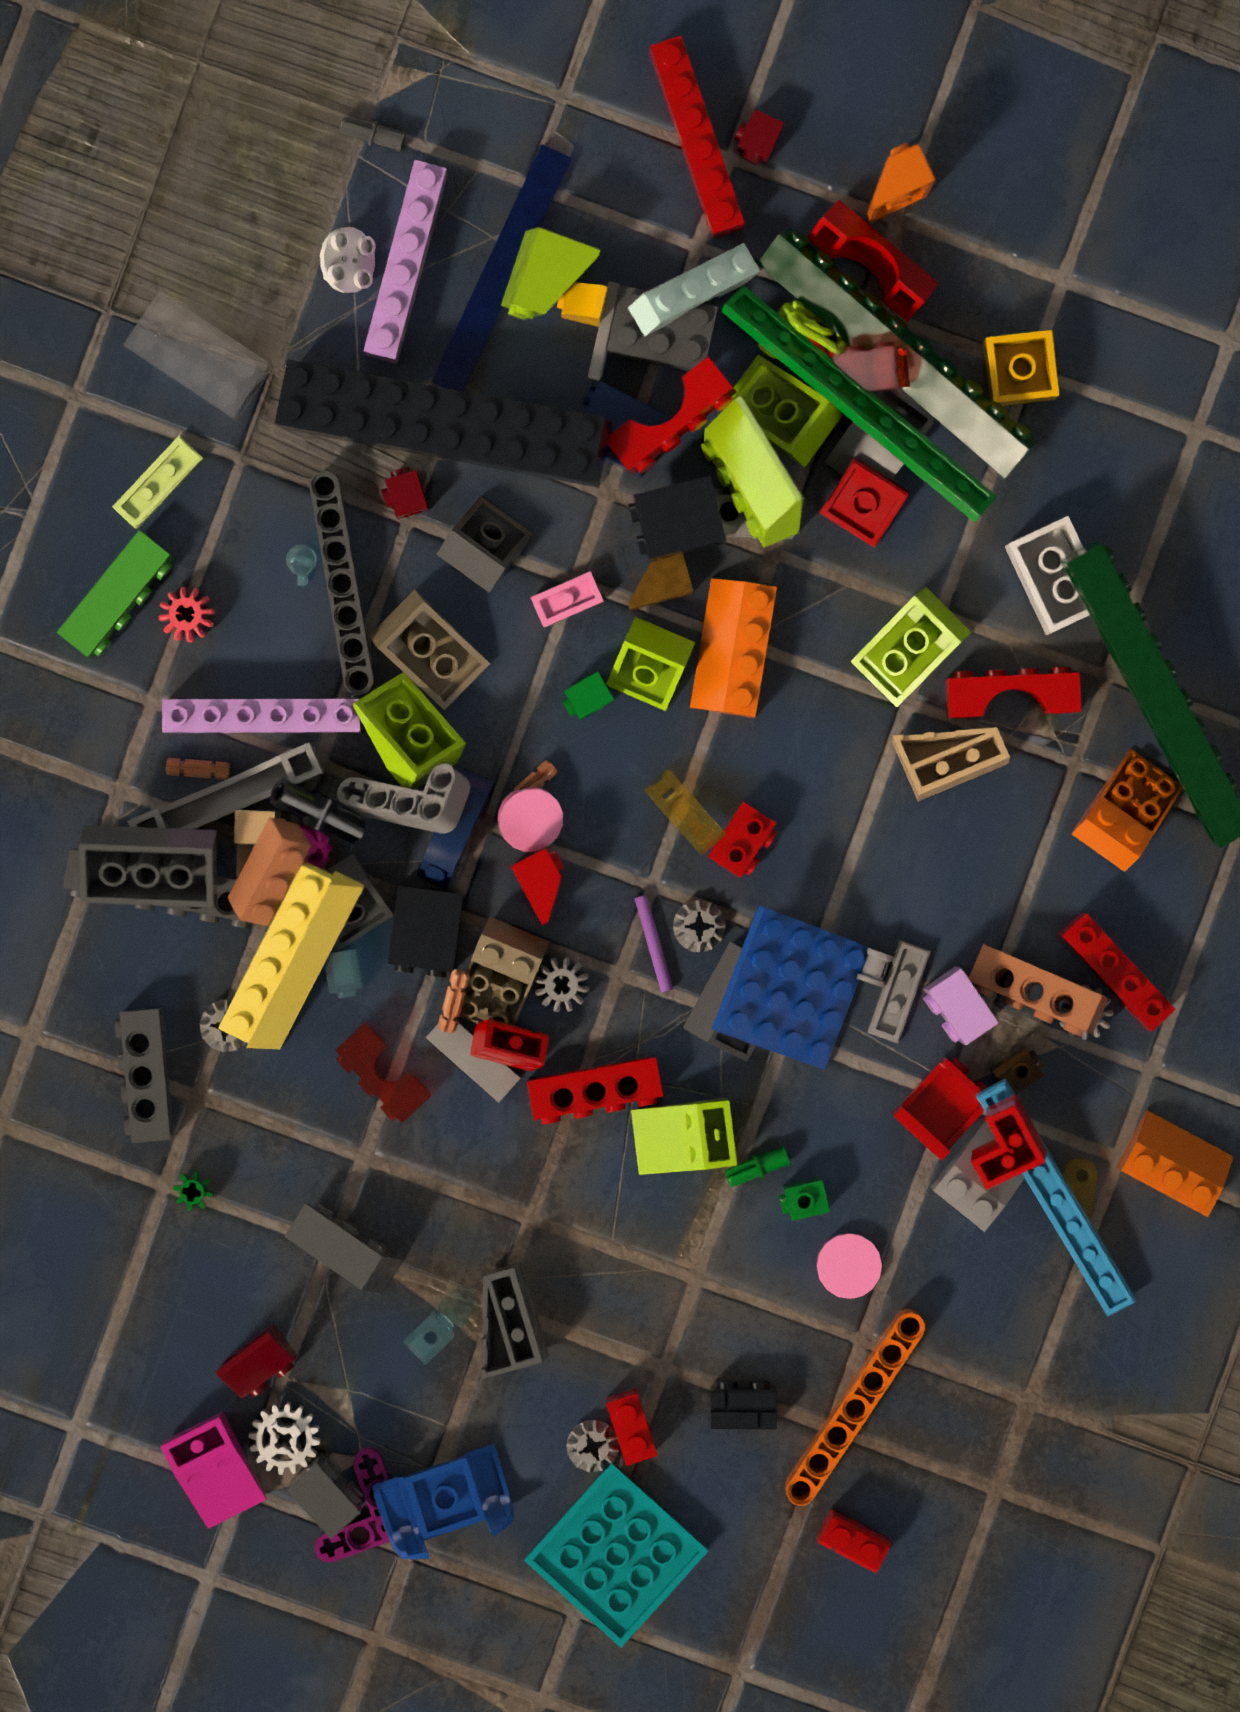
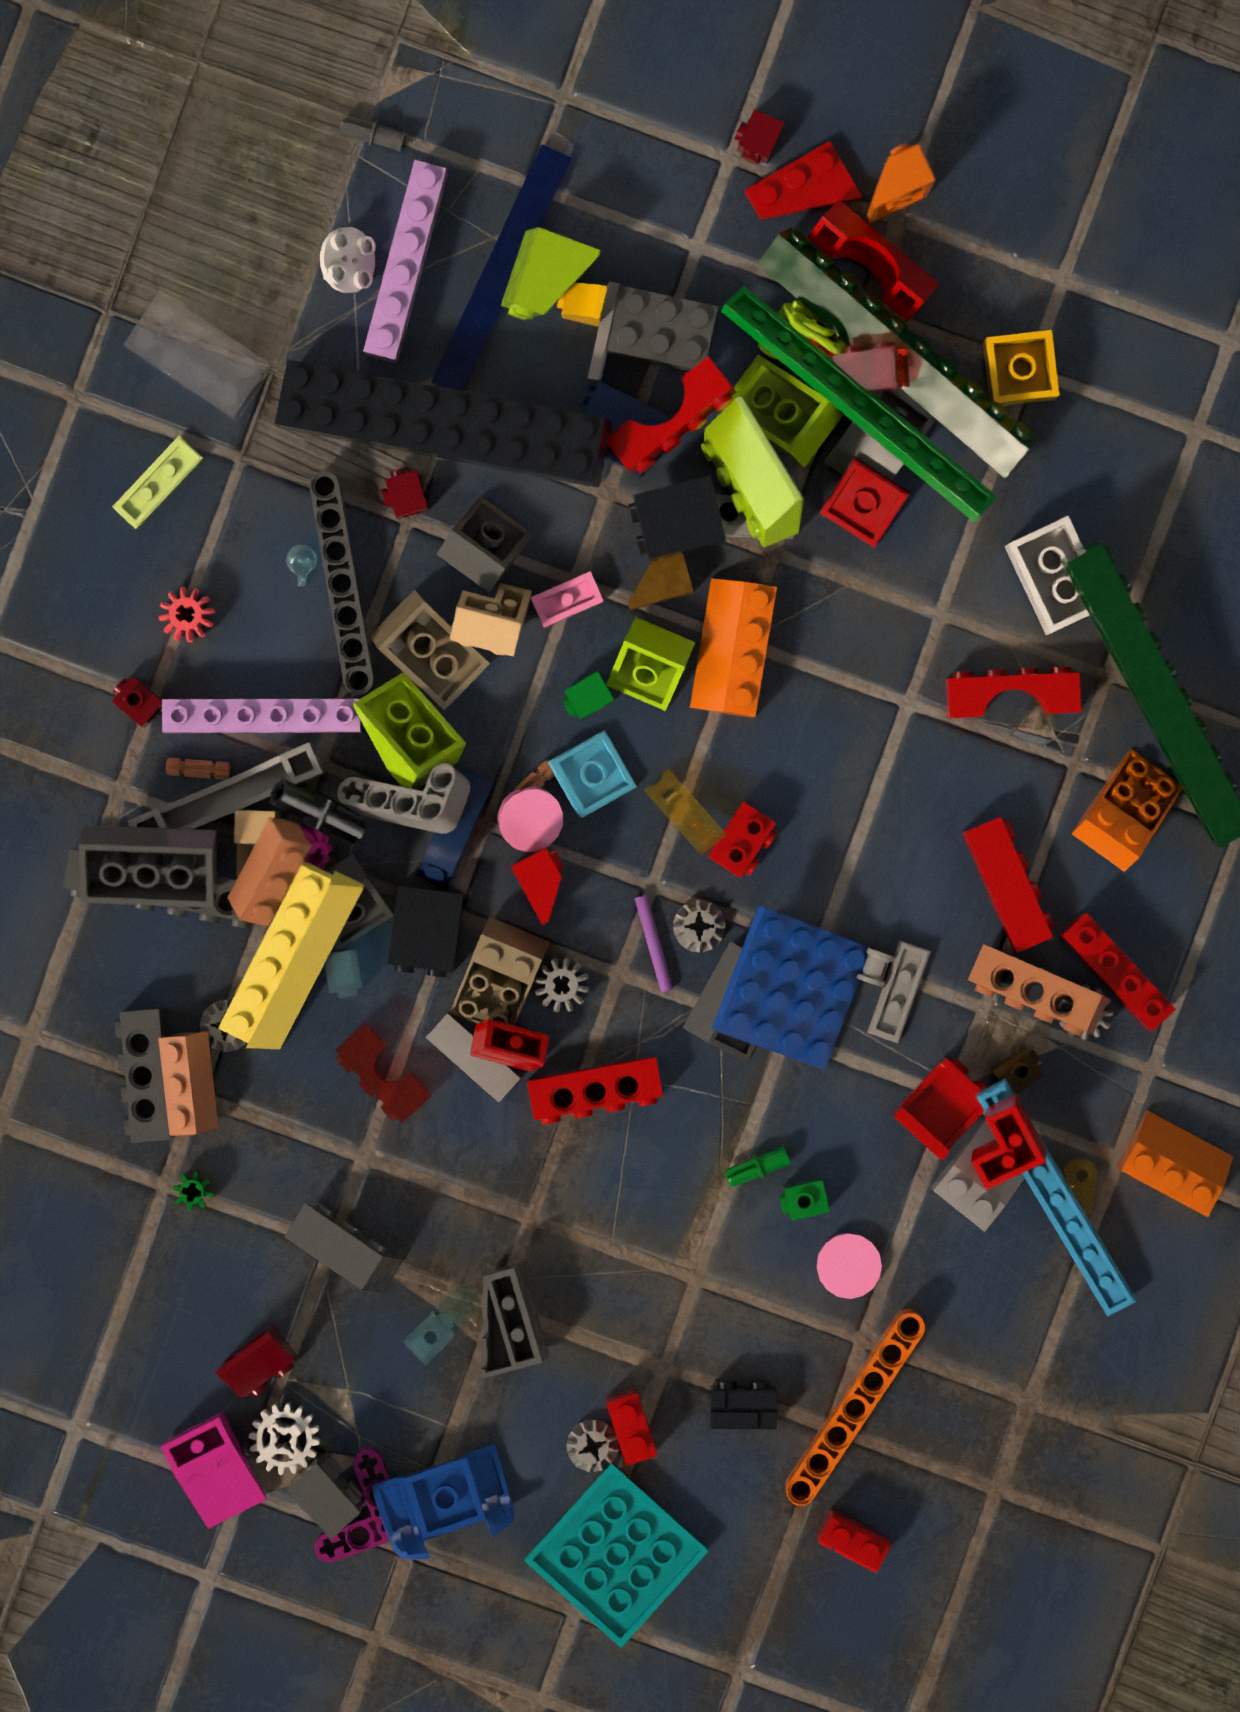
bright green brick [57,530,173,659] -> none
nougat axle [438,969,470,1033] -> none
light aqua arch [628,243,760,336] -> none
lime slope [631,1097,737,1175] -> none
red brick [650,35,745,240] -> none
lime slope [851,586,972,707] -> none
tan wedge [892,727,1010,801] -> none
lavender brick [923,966,998,1045] -> none
none -> dark red brick [111,676,162,728]
none -> nougat brick [158,1031,219,1136]
none -> tan brick [450,583,532,657]
none -> medium azure tile [547,730,637,819]
none -> red wing [744,141,863,220]
none -> red brick [962,817,1055,953]

